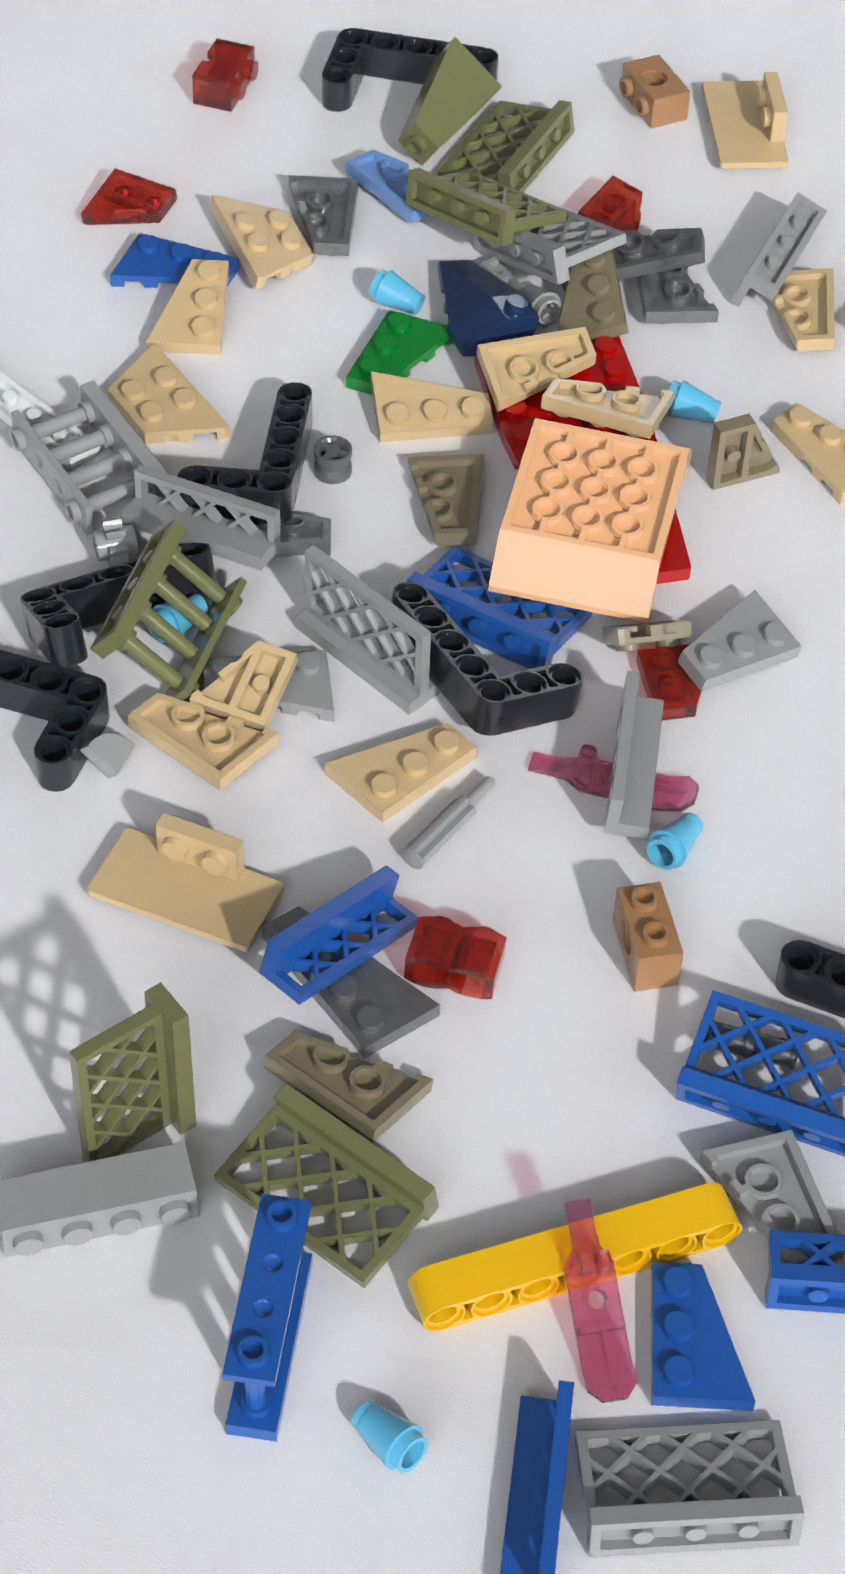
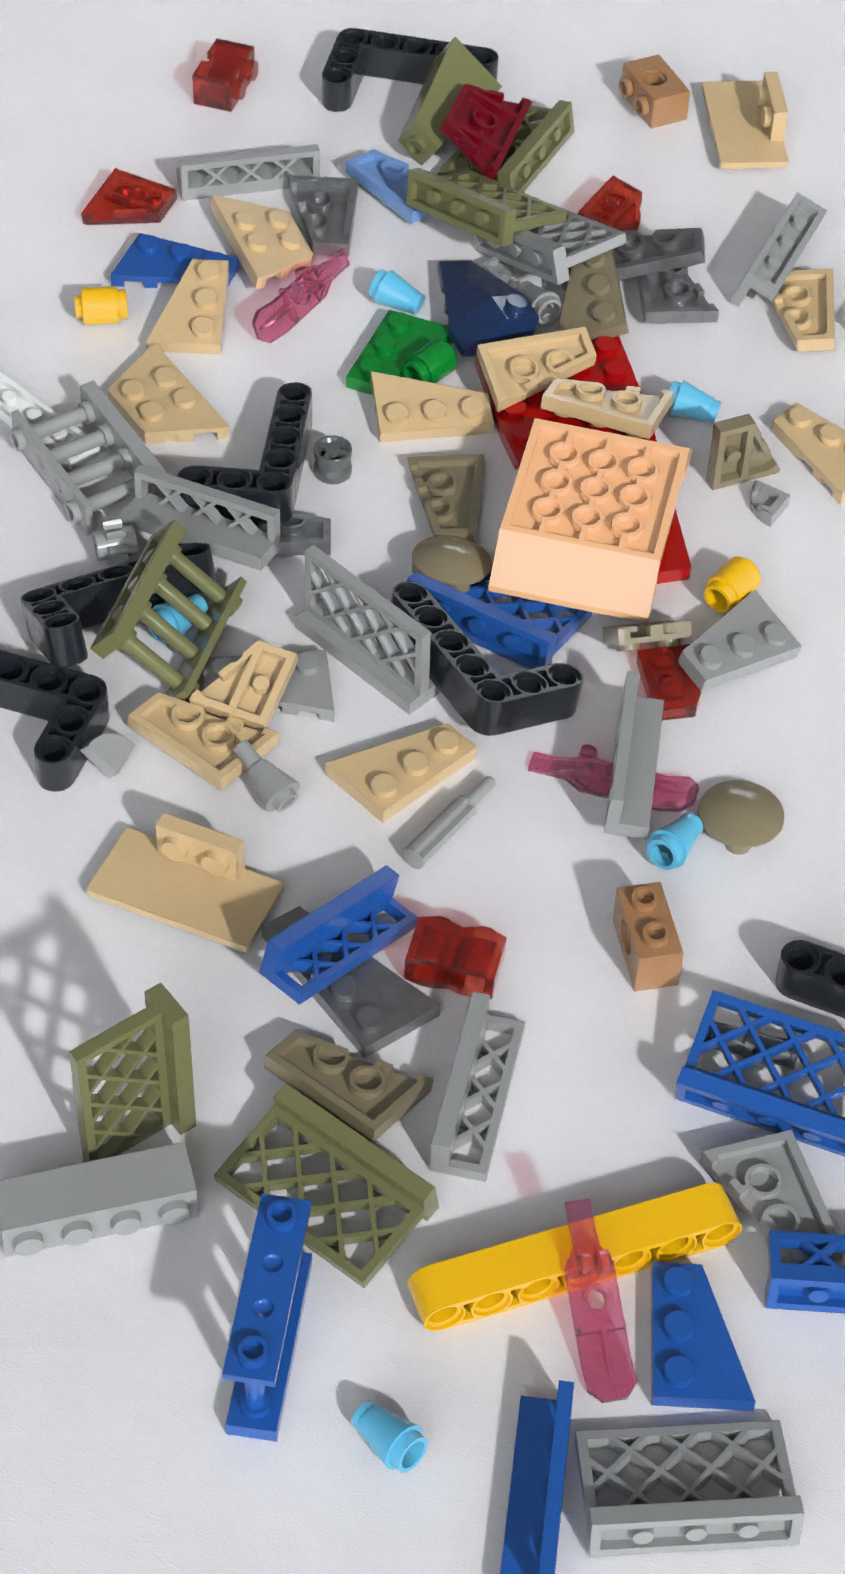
none -> yellow brick [74,286,128,325]
none -> light grey fence [176,144,320,201]
none -> light grey cone [234,740,300,812]
none -> clear pink piece [252,248,350,343]
none -> green brick [401,339,457,383]
none -> dark tan dish [412,535,492,593]
none -> light grey fence [430,992,525,1182]
none -> dark red wing [440,83,532,180]
none -> dark tan dish [697,780,784,855]
none -> yellow brick [704,556,761,613]
none -> light grey tile [750,480,790,527]

